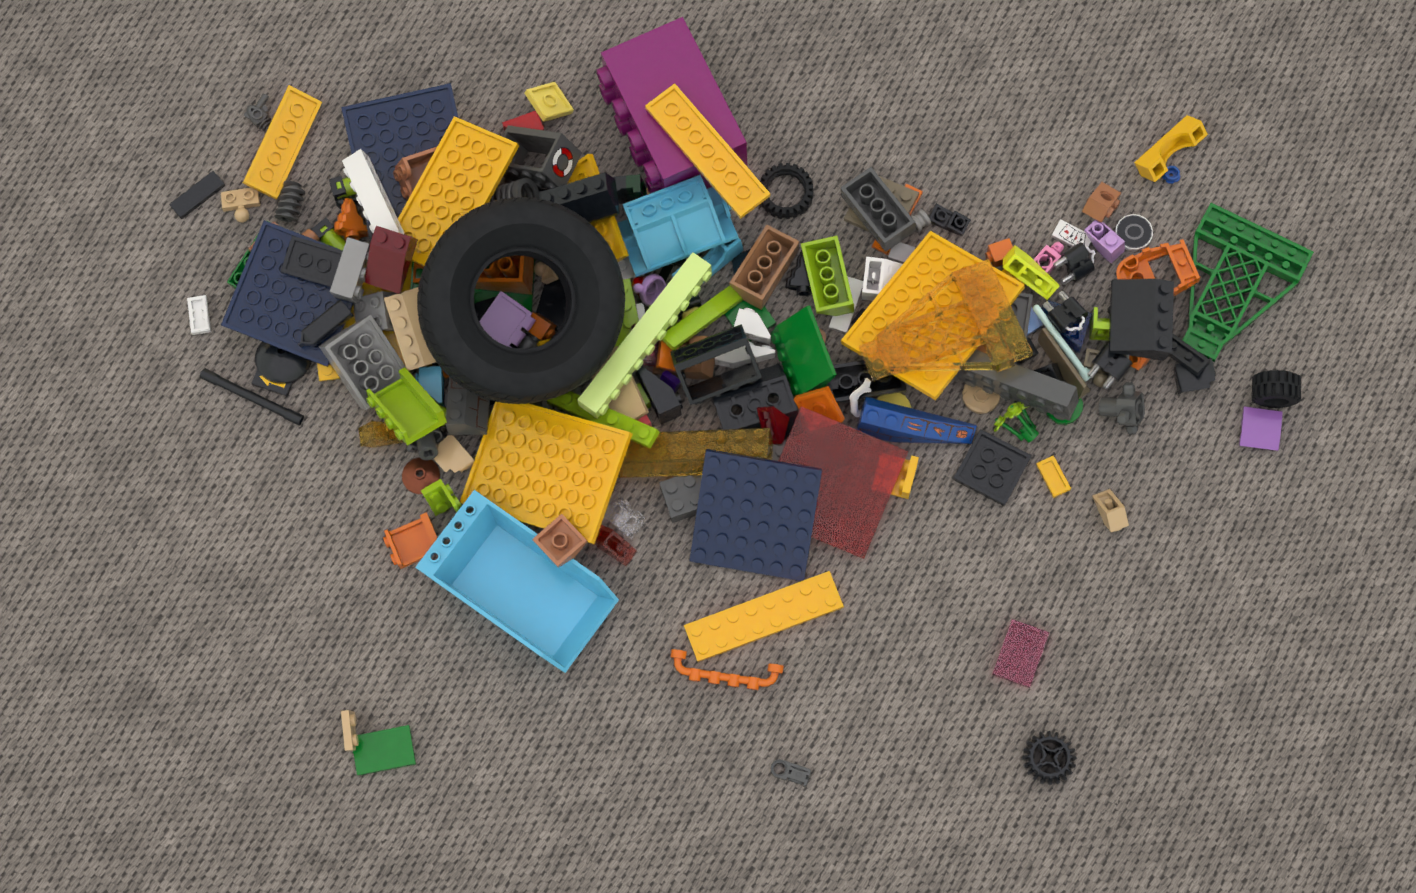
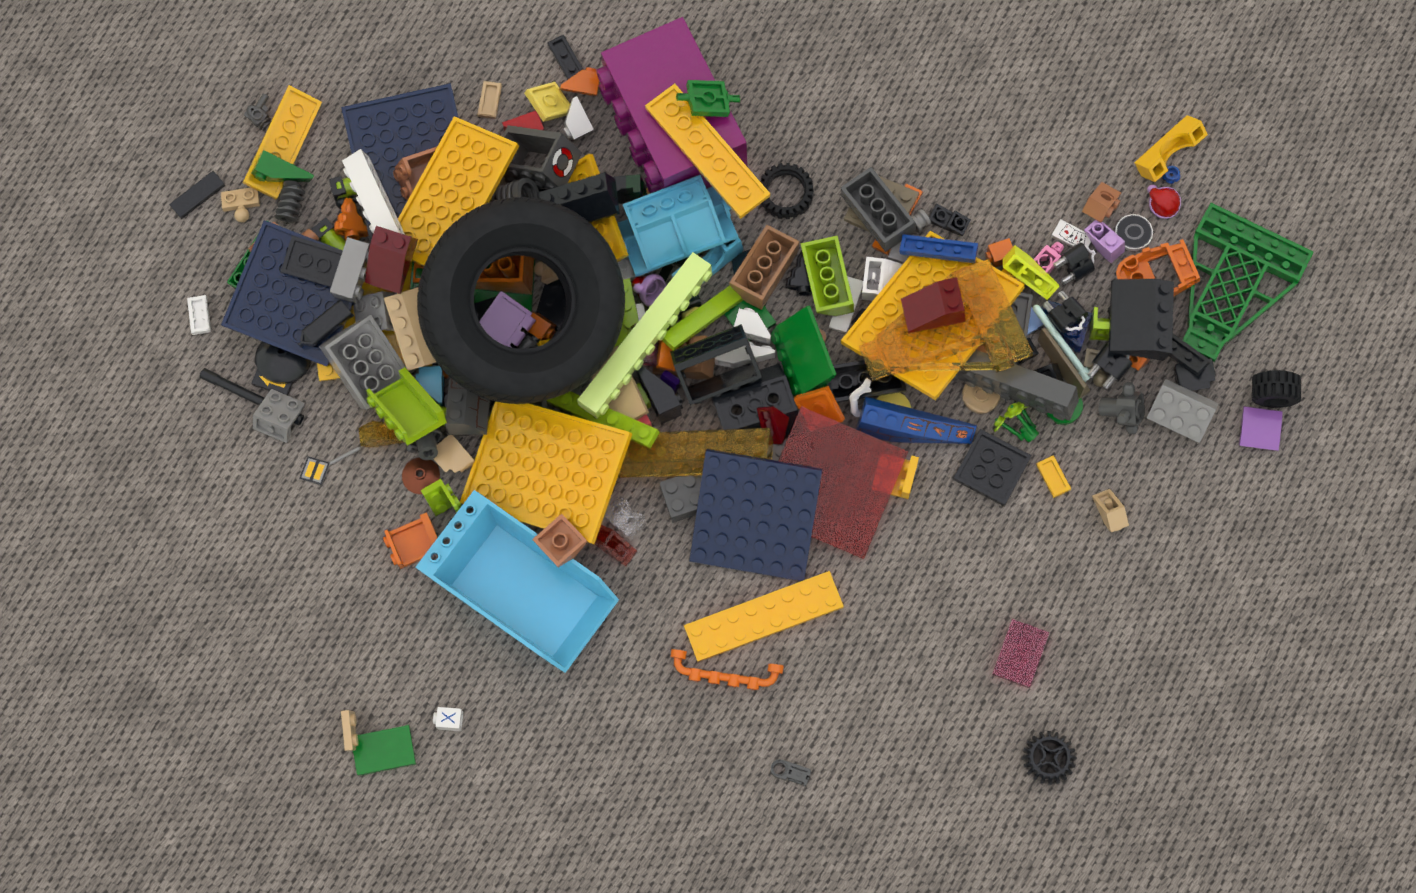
none -> green slope [251,150,314,182]
none -> light grey bracket [253,389,305,443]
none -> piece [299,446,361,485]
none -> white brick [433,707,463,731]
none -> tan tile [477,81,502,119]
none -> black tile [547,34,583,80]
none -> orange slope [559,67,599,96]
none -> white slope [563,96,594,140]
none -> green plate [676,80,740,117]
none -> blue plate [899,234,978,263]
none -> dark red slope [901,277,966,334]
none -> red piece [1147,184,1181,219]
none -> light grey brick [1147,379,1219,443]

